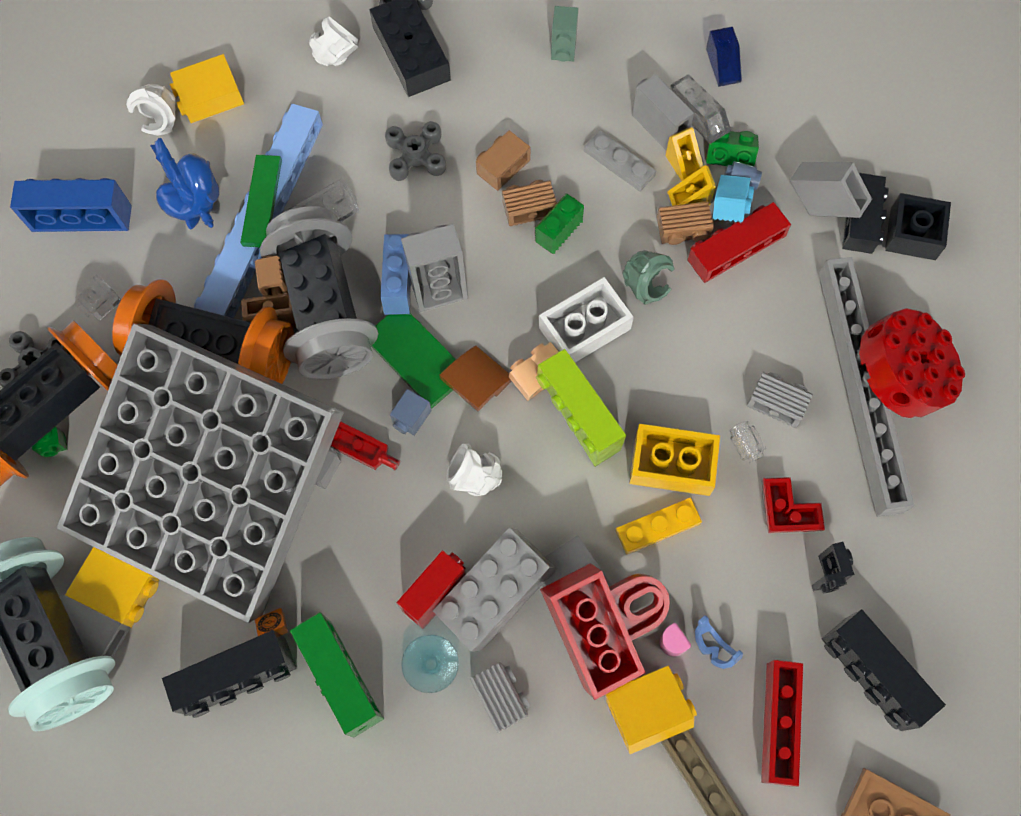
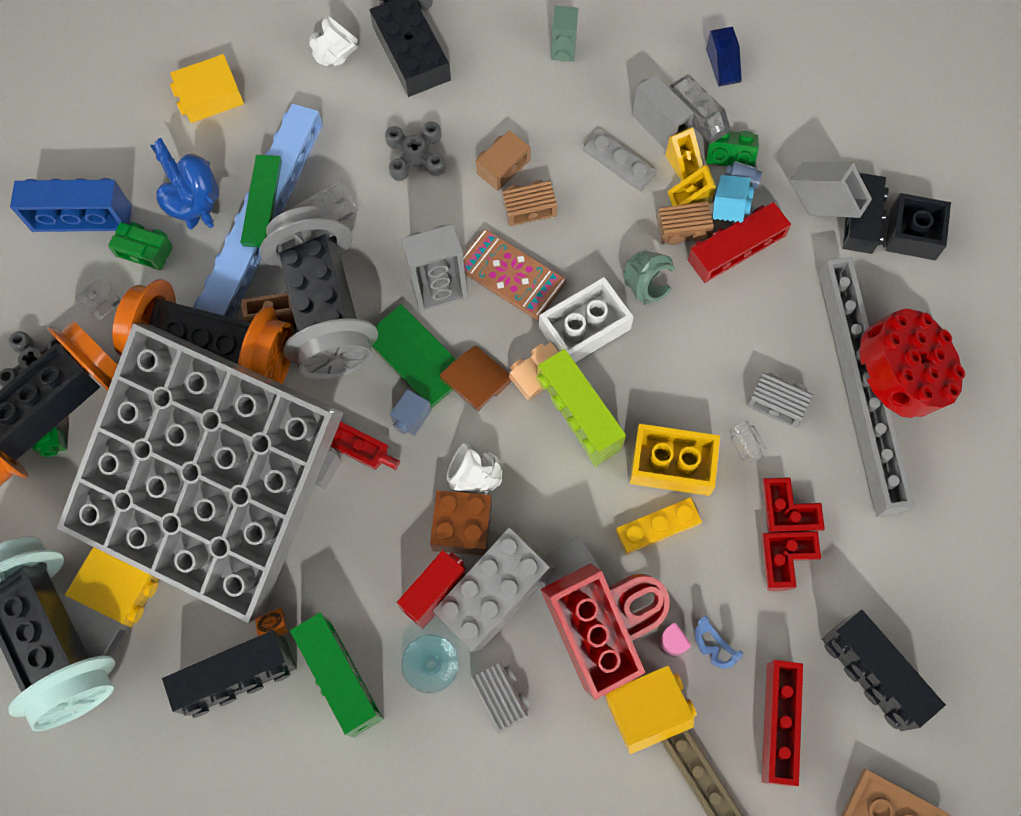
white helmet [126,84,177,136] -> none
medium nougat brick [255,255,288,297] -> none
medium blue brick [381,234,411,315] -> none
green brick [535,194,584,254] -> none
black bracket [811,541,854,594] -> none
none -> green brick [108,222,173,270]
none -> dark orange brick [430,490,492,556]
none -> nougat tile [463,229,566,321]
none -> red brick [761,531,821,591]

